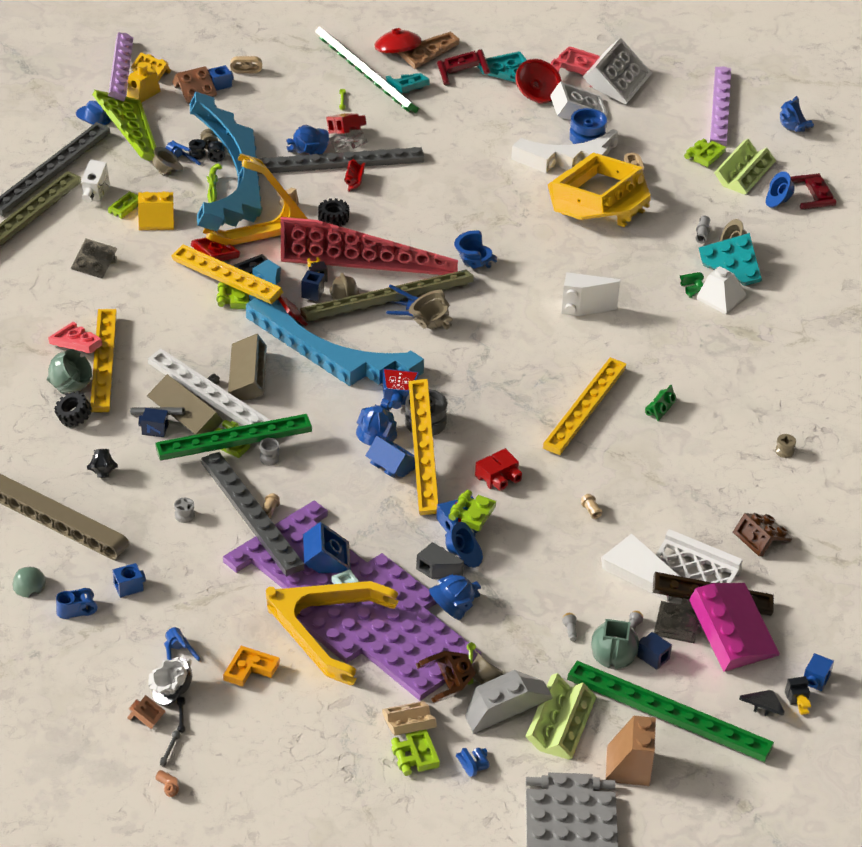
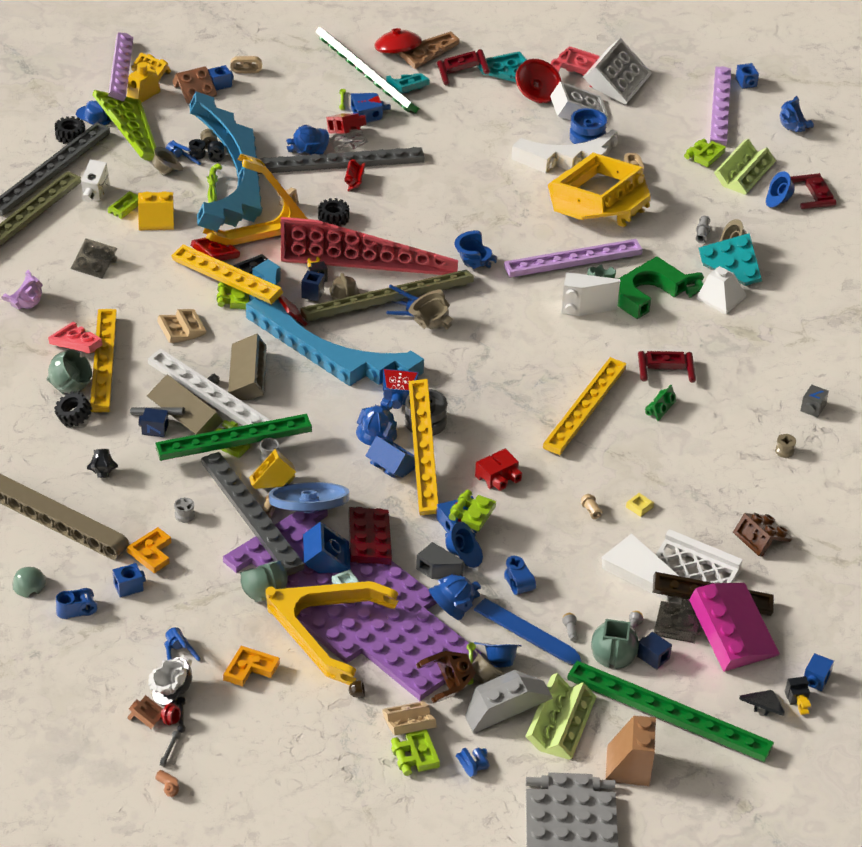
none -> lavender helmet [1,269,43,310]
none -> black tyre [55,116,85,144]
none -> light orange plate [127,527,172,573]
none -> tan slope [157,309,206,343]
none -> red plate [161,703,181,725]
none -> sand green piece [240,560,288,602]
none -> yellow slope [249,449,296,489]
none -> medium blue dish [269,482,349,513]
none -> dark red plate [348,507,392,565]
none -> dark brown hinge [348,680,365,698]
none -> blue torso [351,93,391,123]
none -> blue piece [474,598,581,665]
none -> blue piece [474,642,522,668]
none -> lavender plate [504,239,642,278]
none -> blue piece [504,556,536,595]
none -> sand green hair [587,265,616,278]
none -> green arch [617,256,688,319]
none -> light yellow tile [626,493,654,517]
none -> dark red plate [638,351,696,383]
none -> blue brick [735,63,759,89]
none -> dark grey brick [800,384,829,418]

